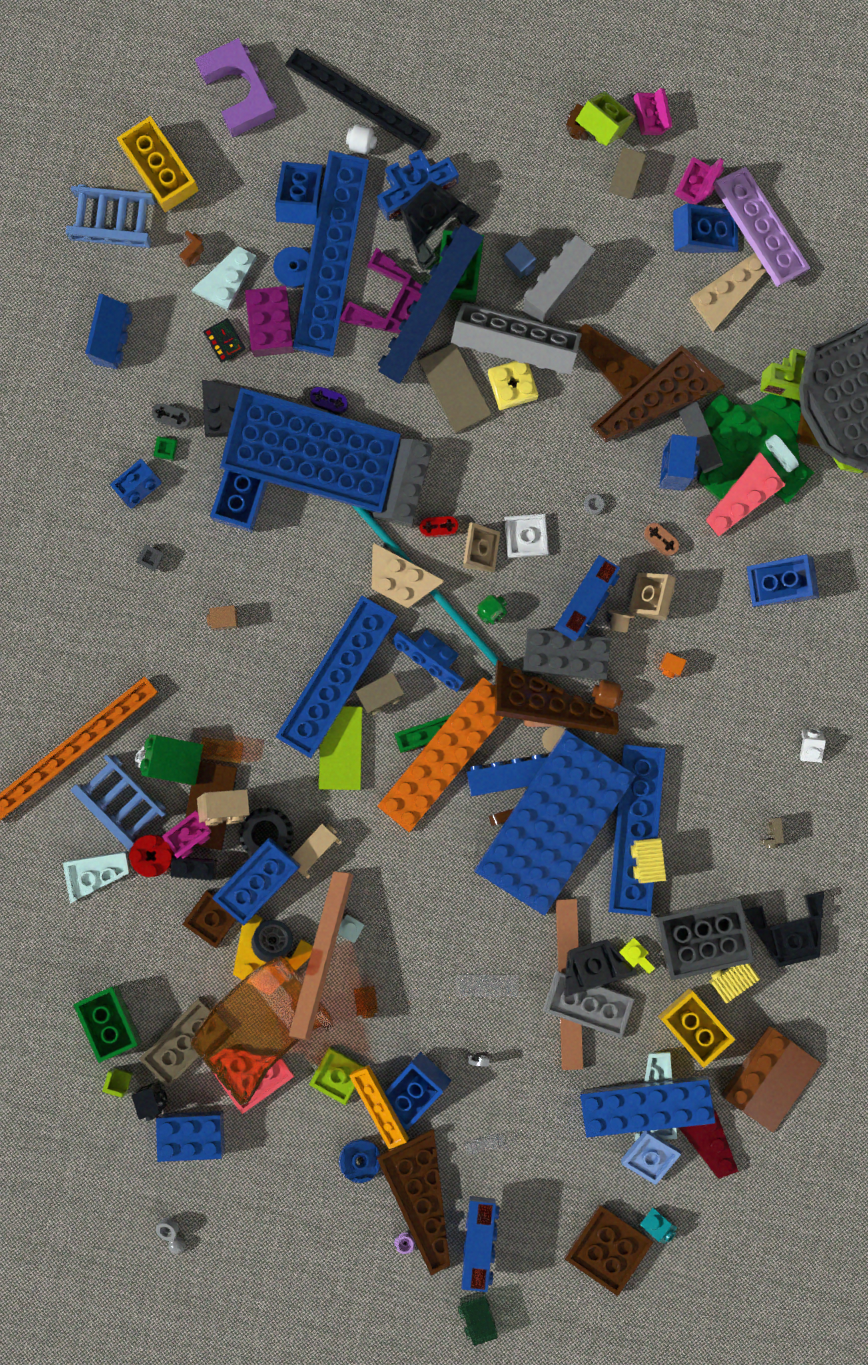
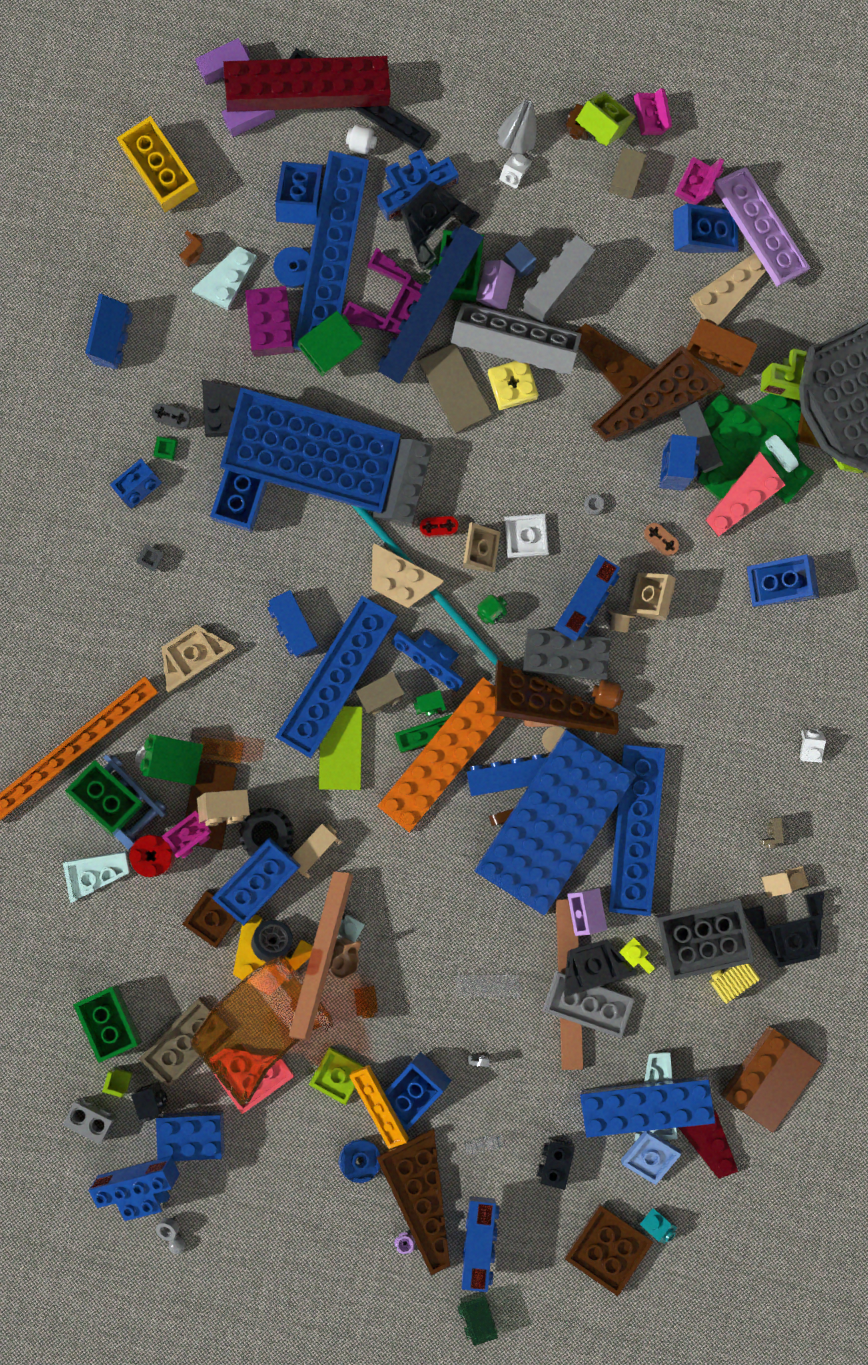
medium blue fence [66,184,156,248] -> none
black brick [170,856,217,881] -> none
piece [203,318,246,363] -> none
medium nougat brick [207,605,239,631] -> none
dark purple beam [310,387,348,414] -> none
light yellow brick [631,838,666,883] -> none
orange plate [658,652,686,679] -> none
yellow brick [658,989,735,1068] -> none
none -> light grey brick [63,1098,116,1144]
none -> green brick [65,760,142,838]
none -> blue piece [88,1156,180,1221]
none -> tan wing [161,624,236,693]
none -> dark red piece [223,56,391,112]
none -> blue brick [267,590,319,658]
none -> green brick [297,311,363,377]
none -> medium nougat hair [328,937,361,979]
none -> green brick [413,690,446,717]
none -> lavender brick [476,260,516,309]
none -> light grey hat [497,99,537,154]
none -> white bracket [499,153,532,189]
none -> black brick [536,1137,575,1190]
none -> lavender brick [568,888,607,936]
none -> dark orange brick [686,319,758,377]
none -> tan slope [761,866,809,897]

